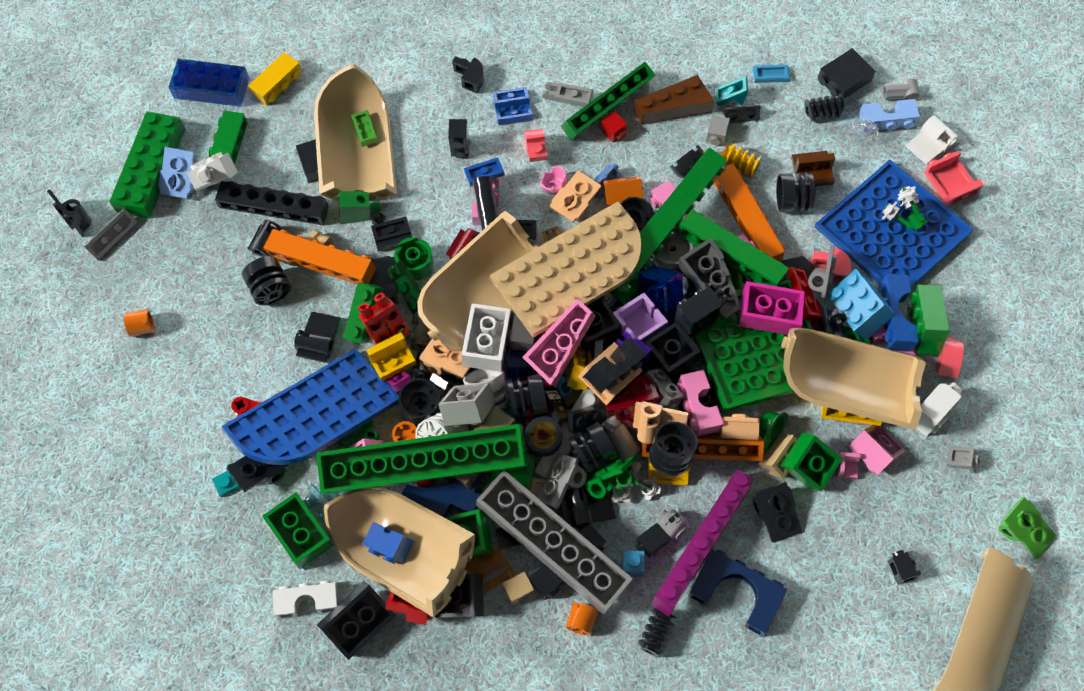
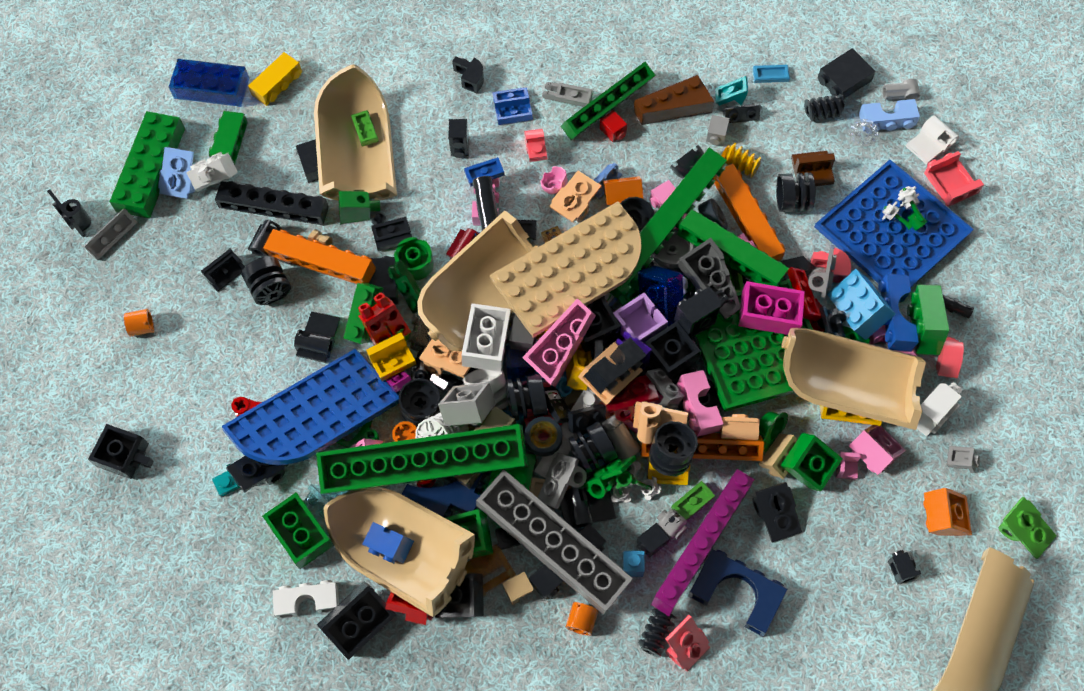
none -> black hinge [88,424,154,479]
none -> black hinge [201,248,245,292]
none -> coral piece [665,615,710,671]
none -> bright green plate [671,481,715,521]
none -> black wheel [698,198,728,230]
none -> orange slope [923,488,972,536]
none -> black pin [943,295,974,319]

